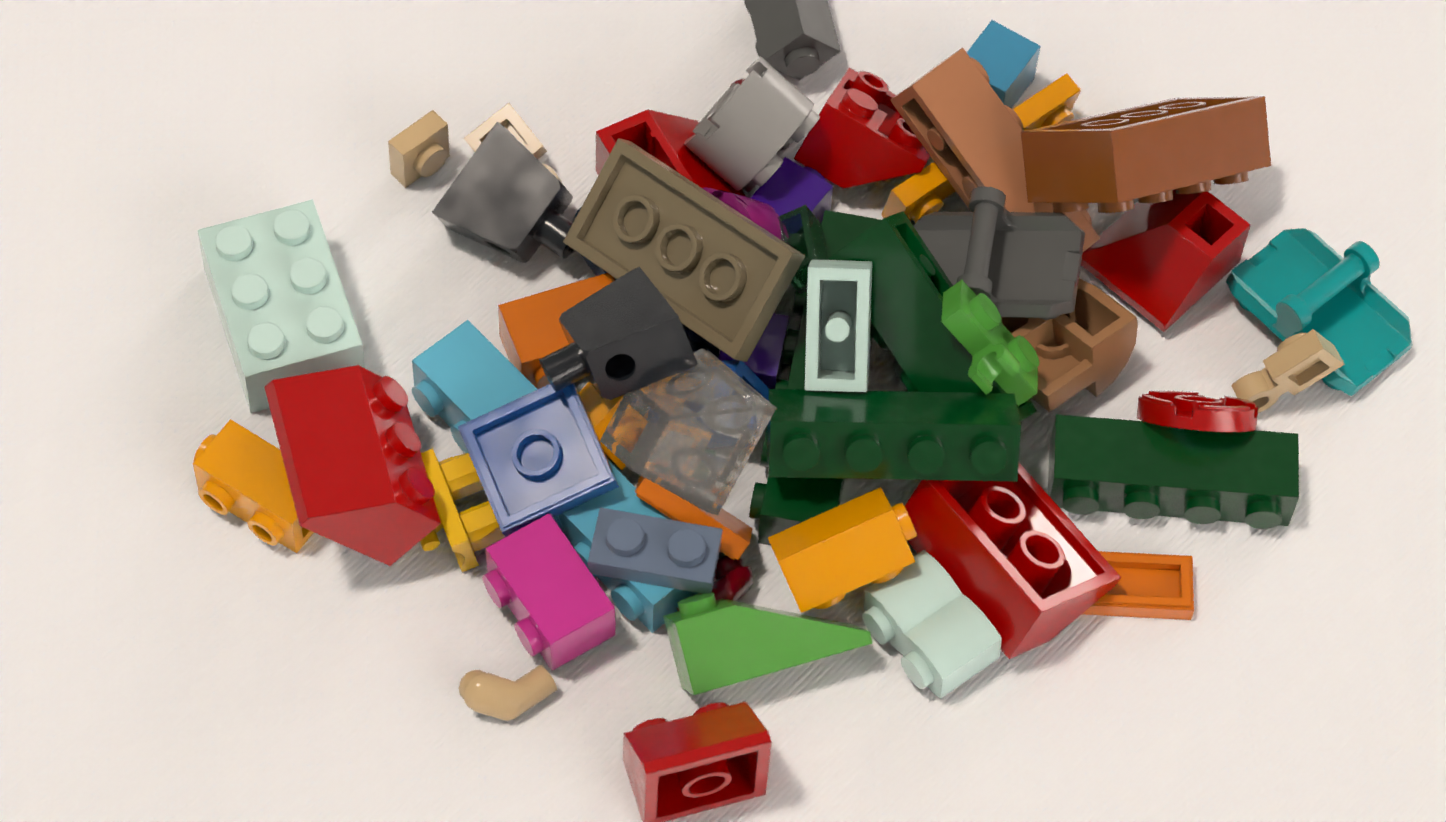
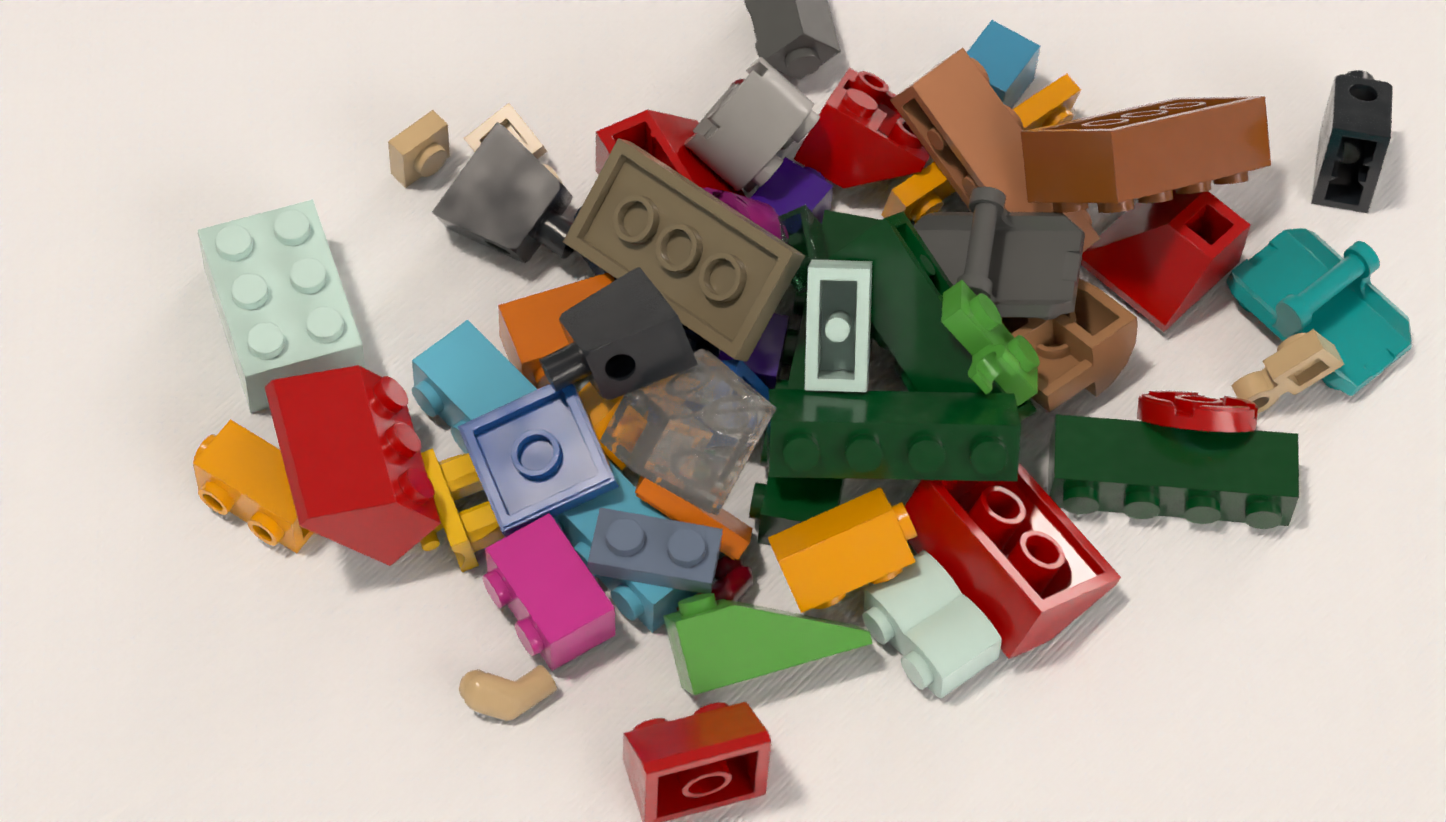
orange tile [1081,551,1194,620] -> none
none -> black torso [1311,70,1393,213]

